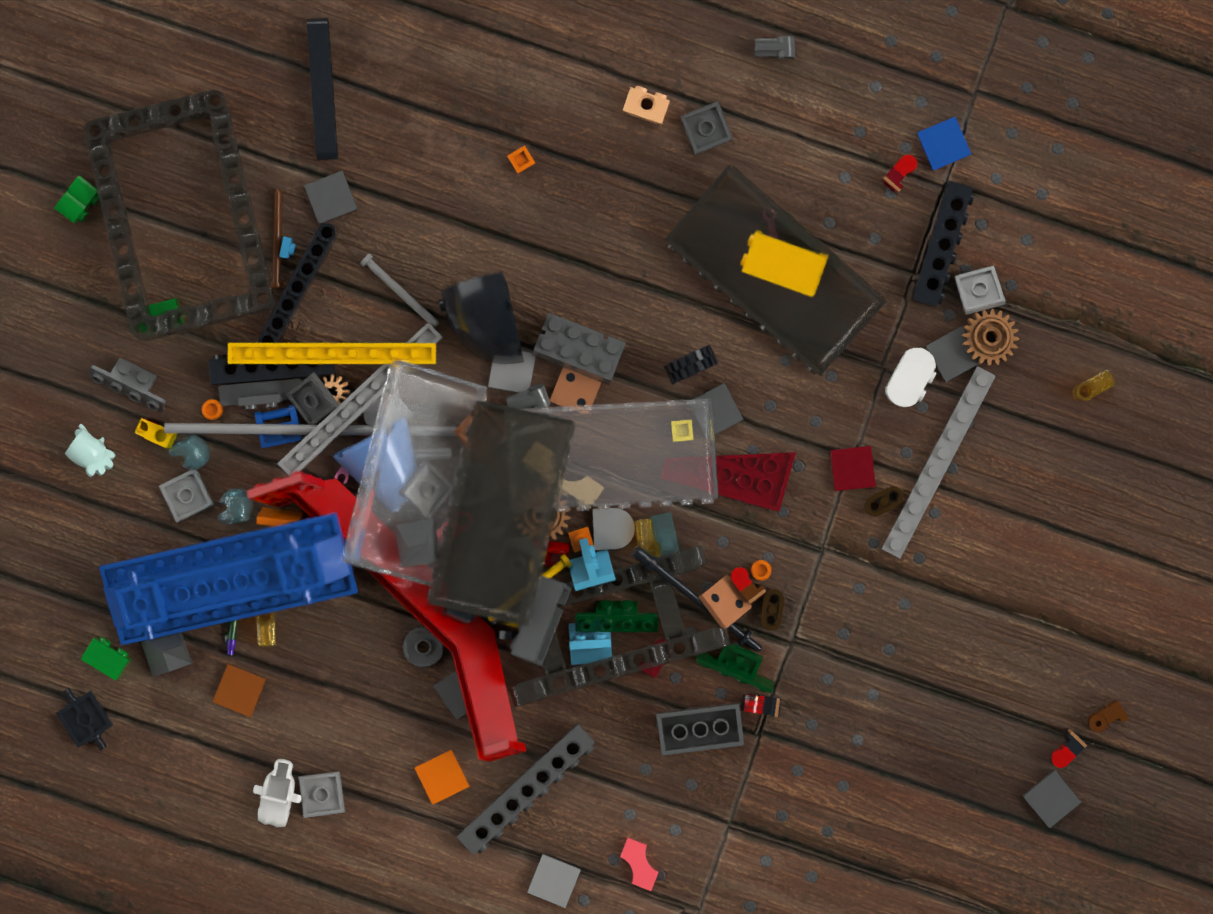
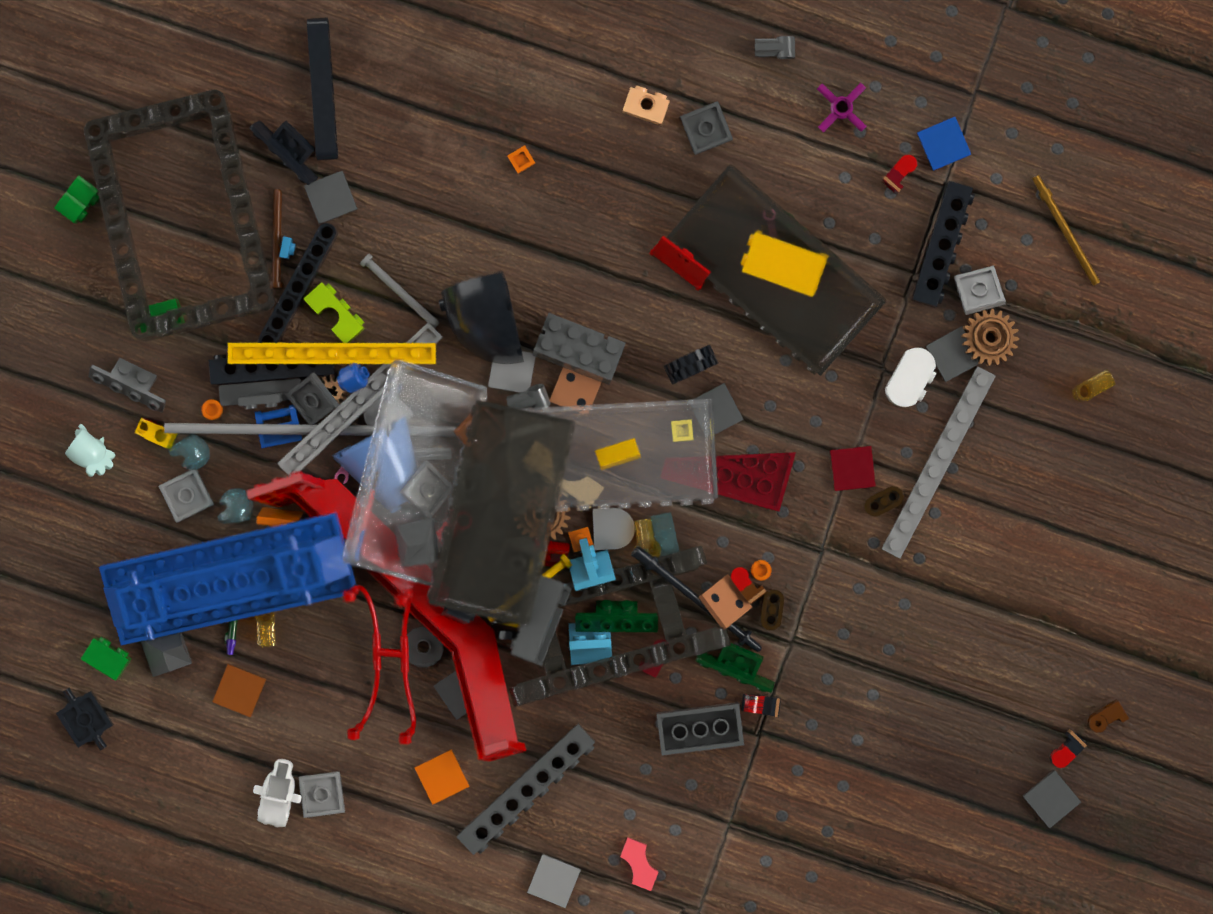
none -> black bracket [250,120,318,185]
none -> lime arch [304,282,365,343]
none -> blue head [337,363,369,393]
none -> red bar [343,585,416,744]
none -> yellow slope [595,438,641,470]
none -> red door [649,236,711,291]
none -> magenta bar [817,82,867,133]
none -> pearl gold bar [1032,175,1100,286]

